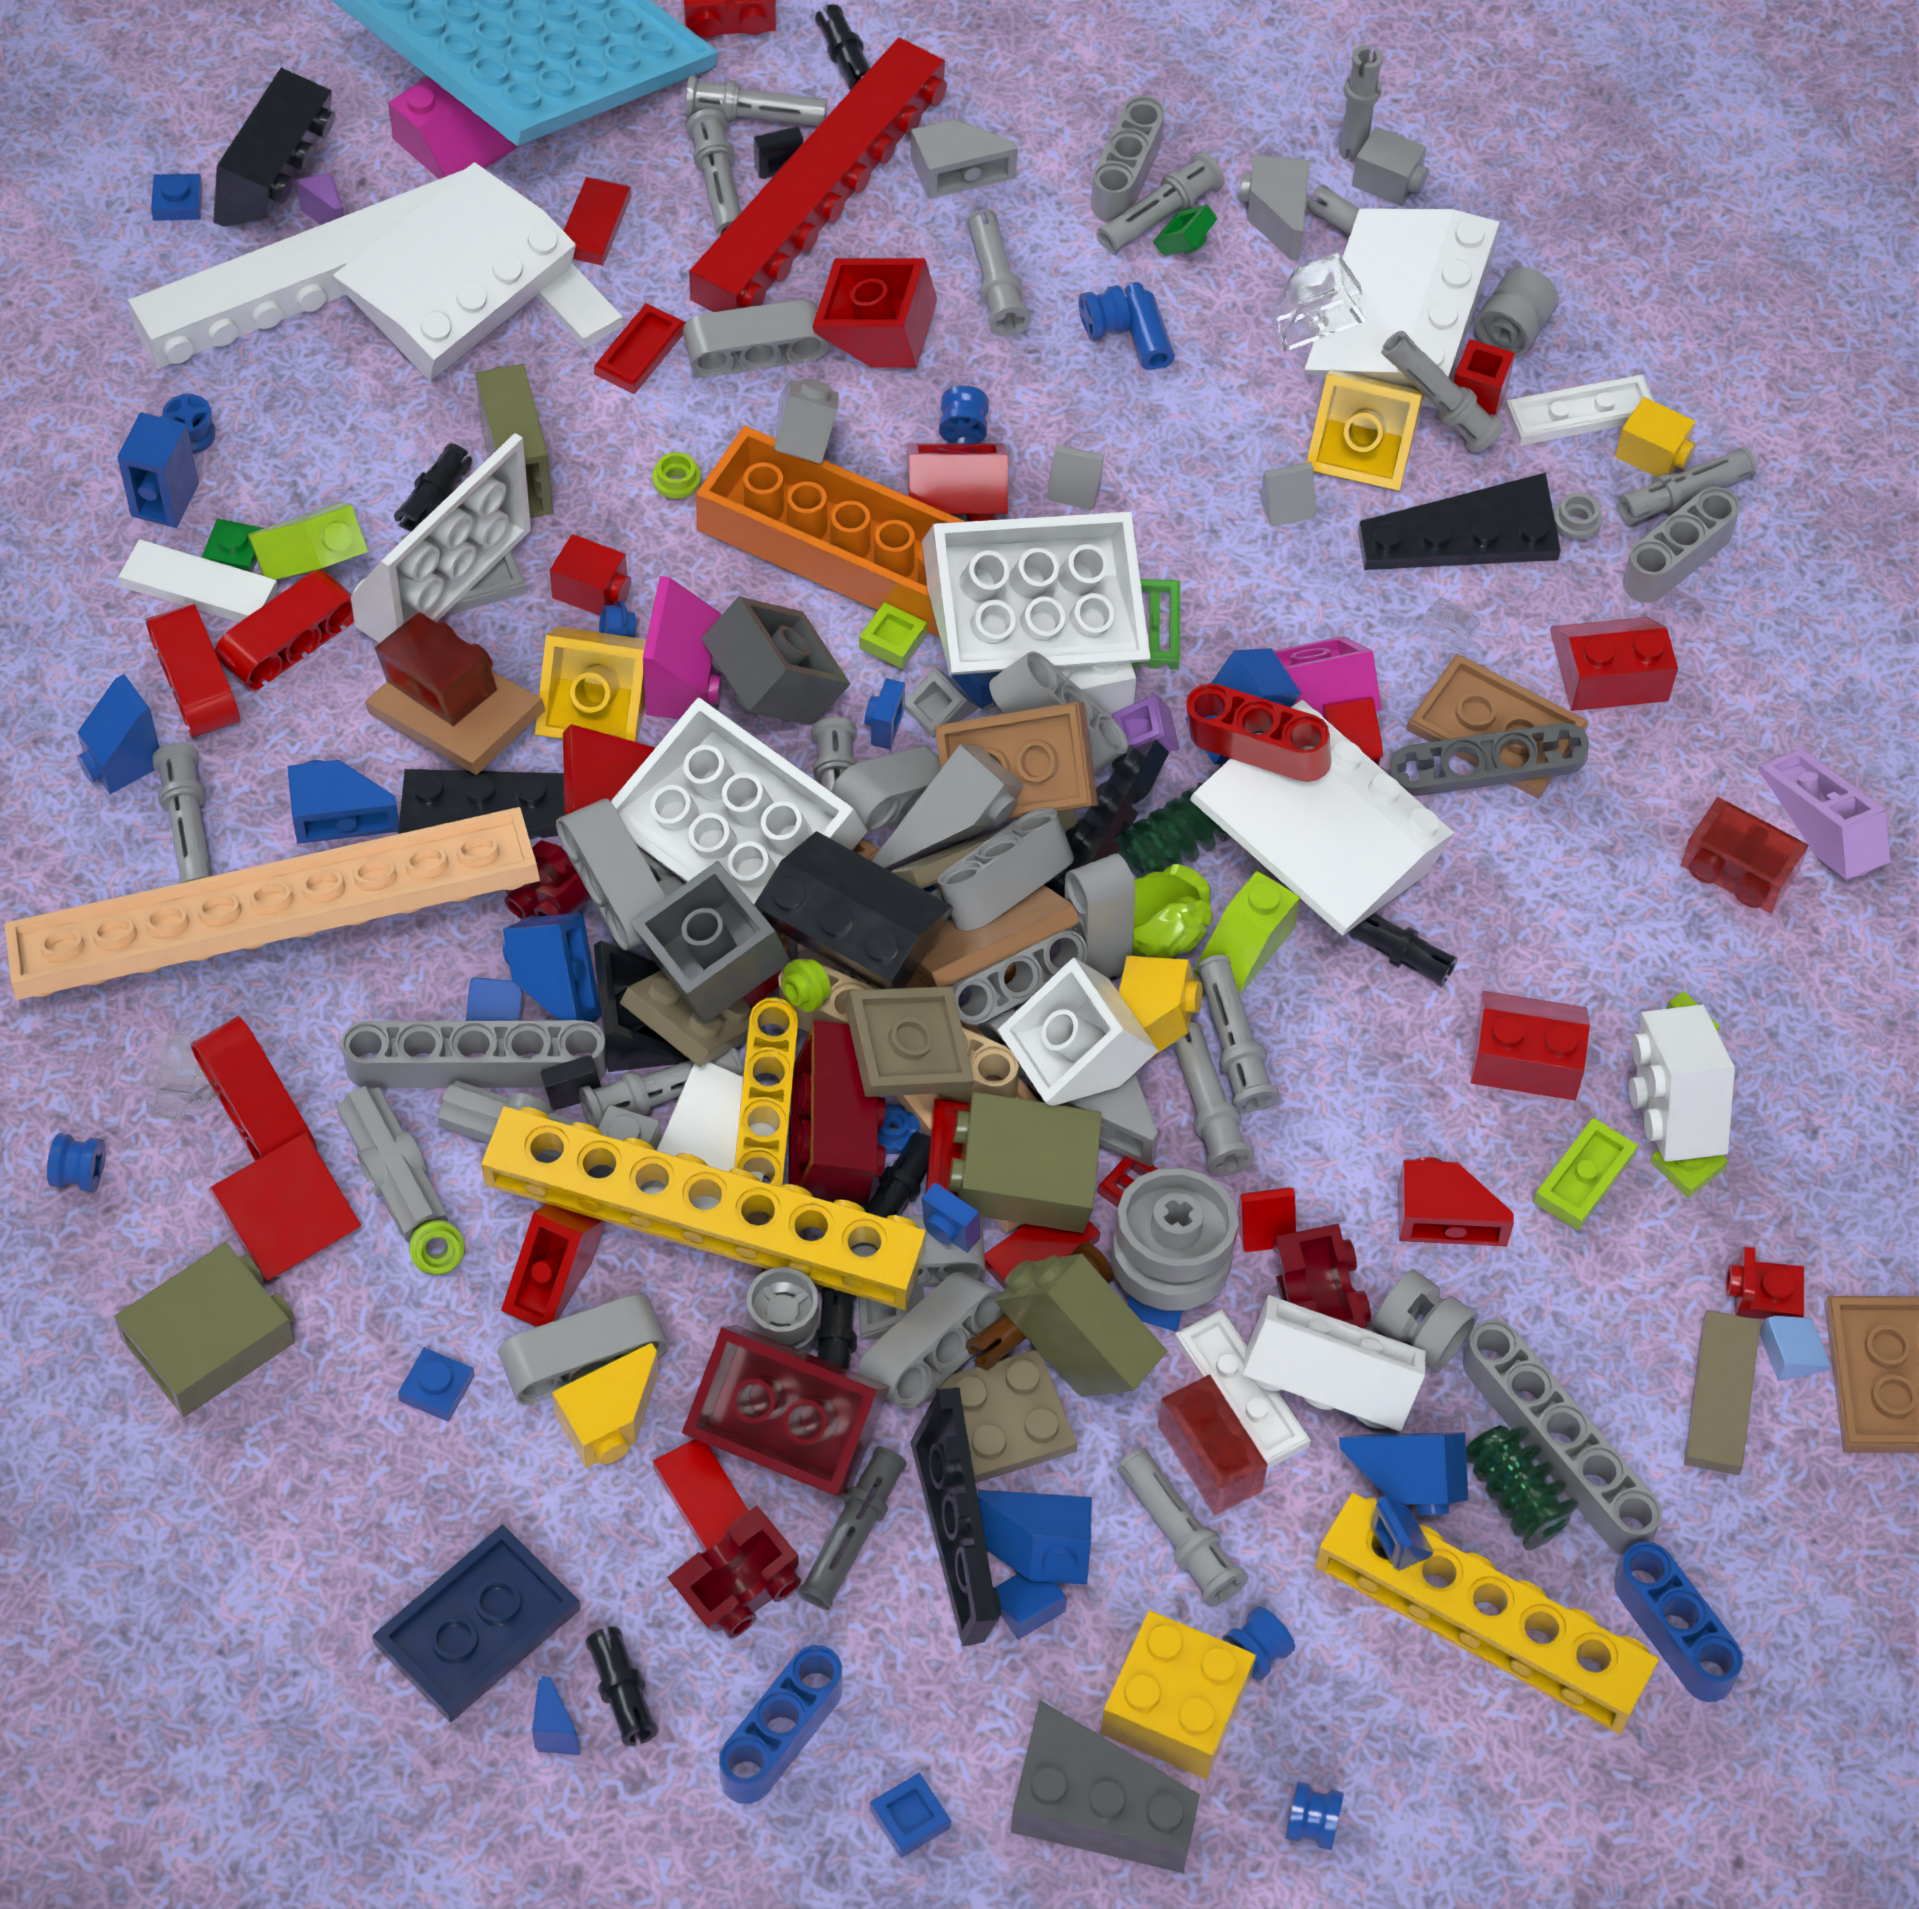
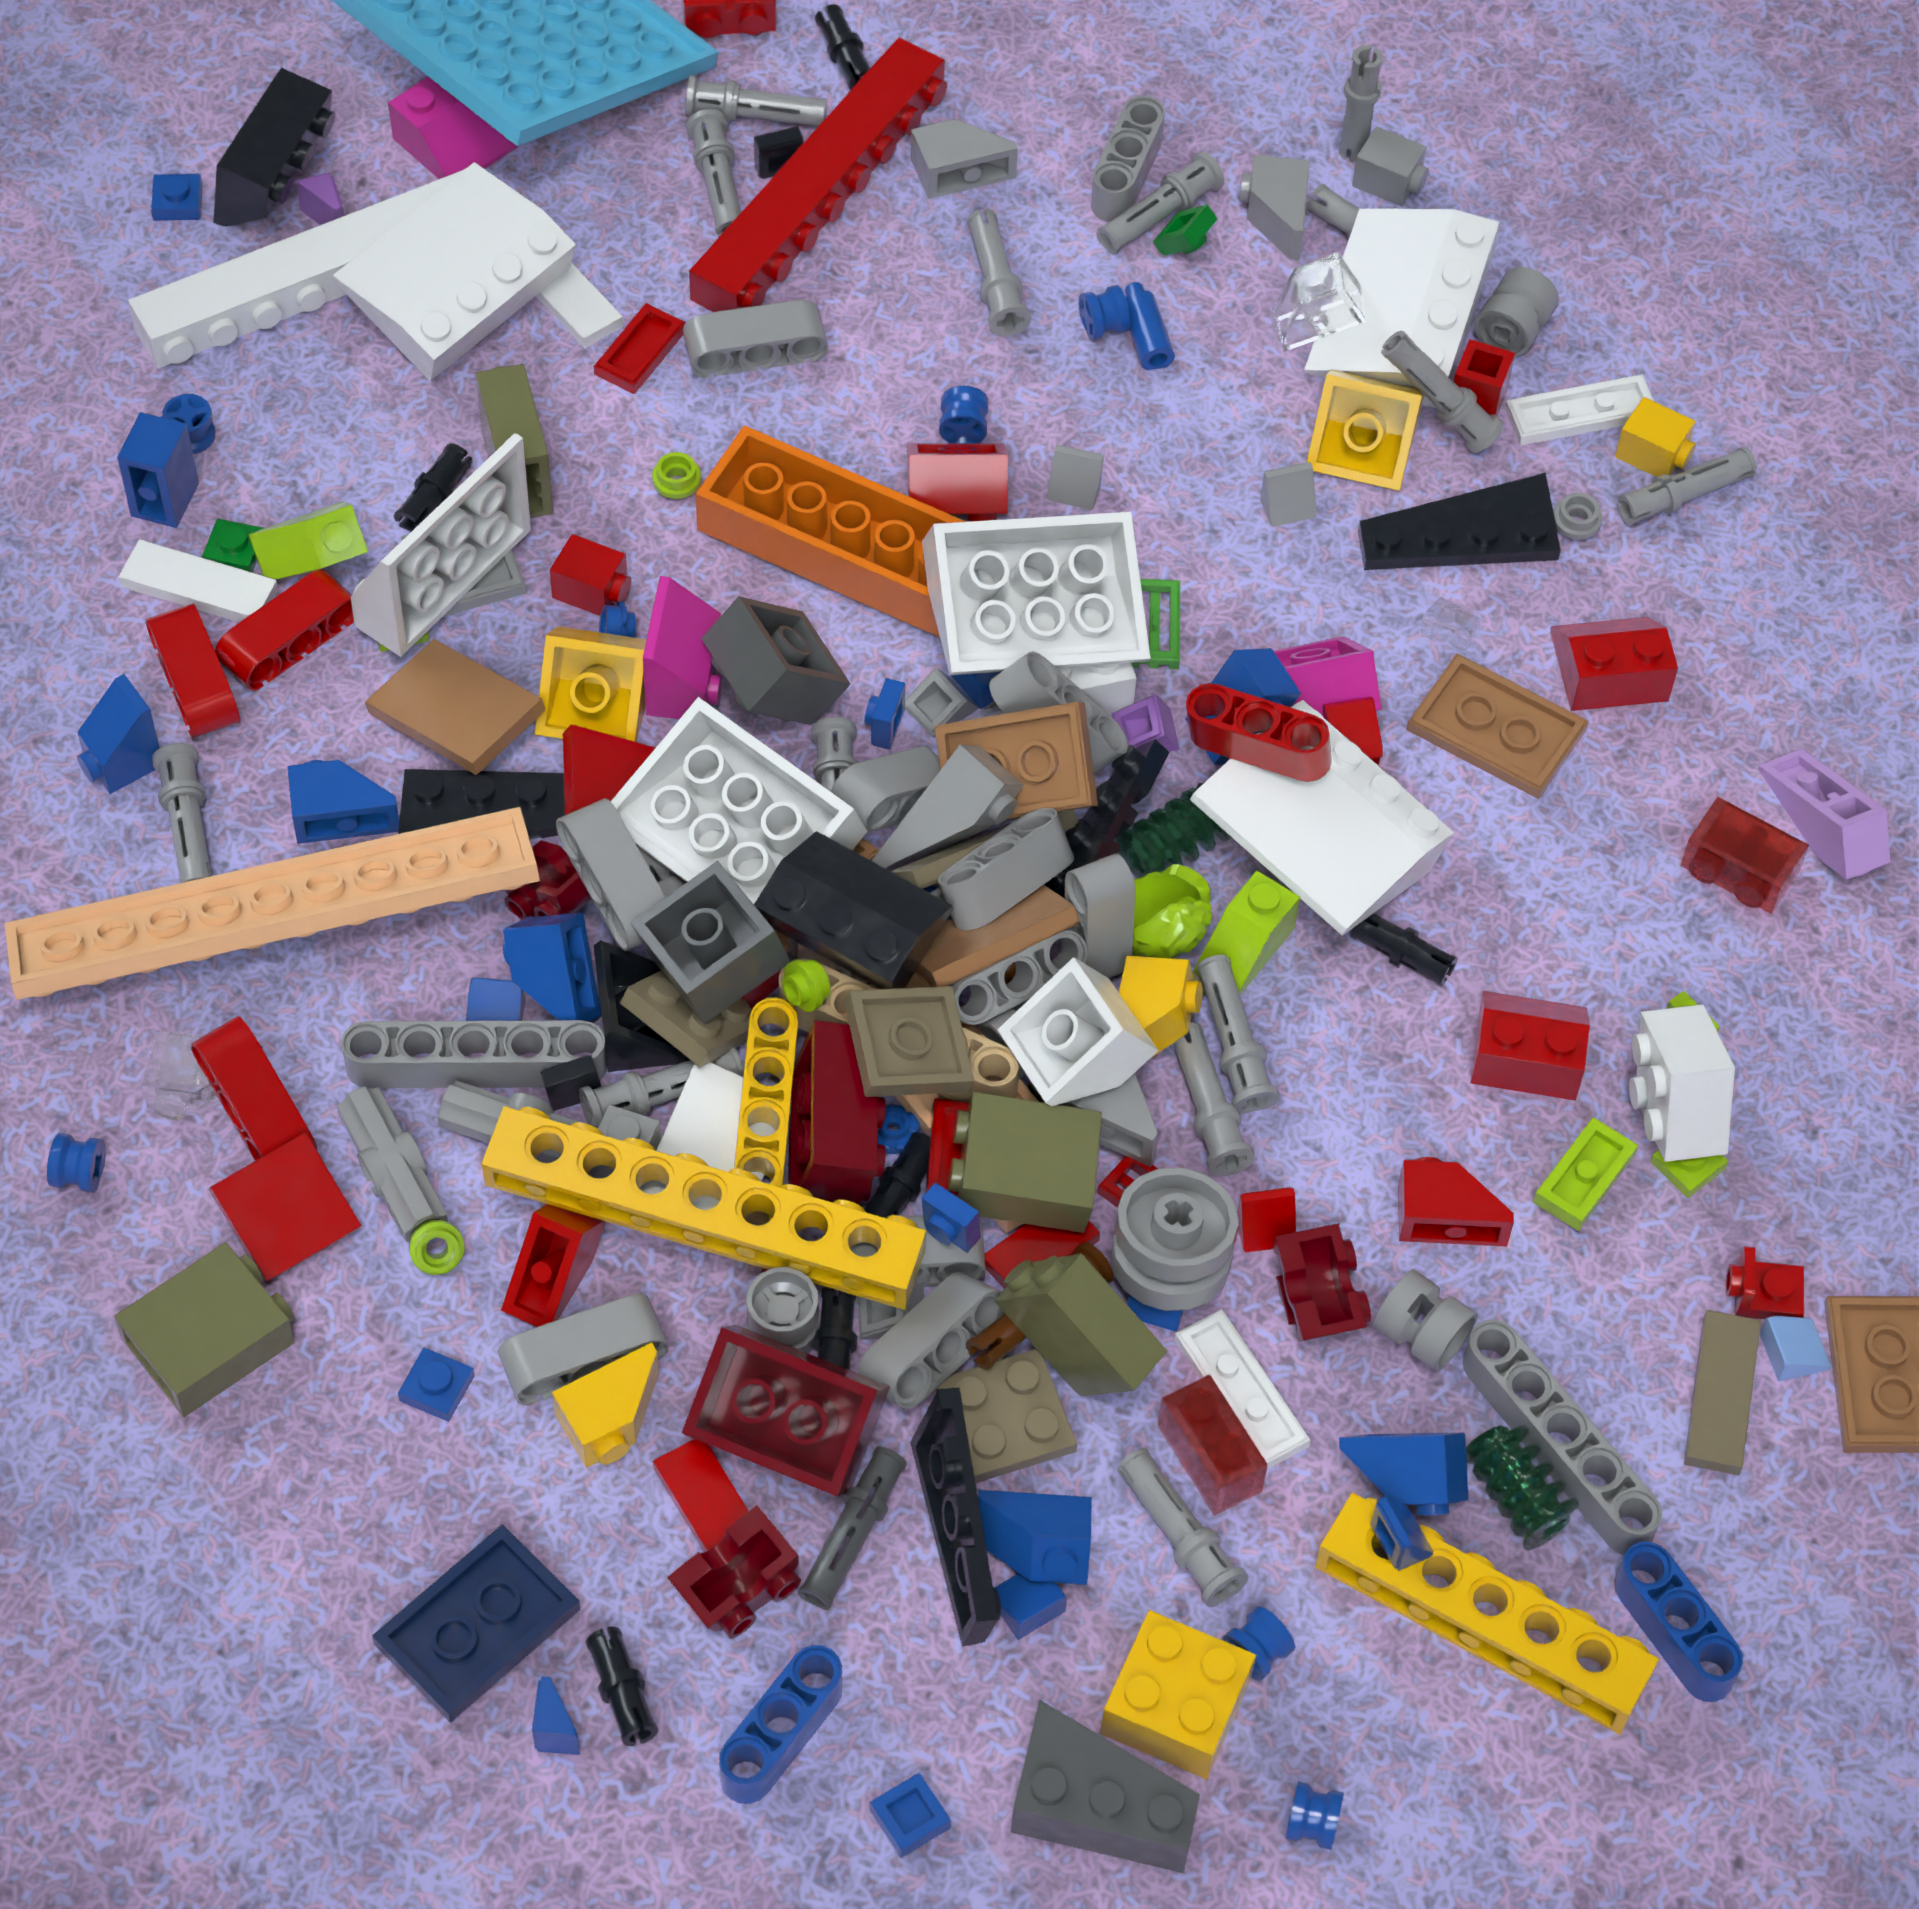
clear red brick [374,611,498,726] -> none
red tile [564,177,631,266] -> none
light grey slope [774,379,839,464] -> none
red slope [812,258,938,368] -> none
lime plate [859,602,928,669] -> none
white brick [1243,1295,1426,1432] -> none
dark grey beam [1390,723,1589,796] -> none
light grey beam [1623,486,1740,603] -> none

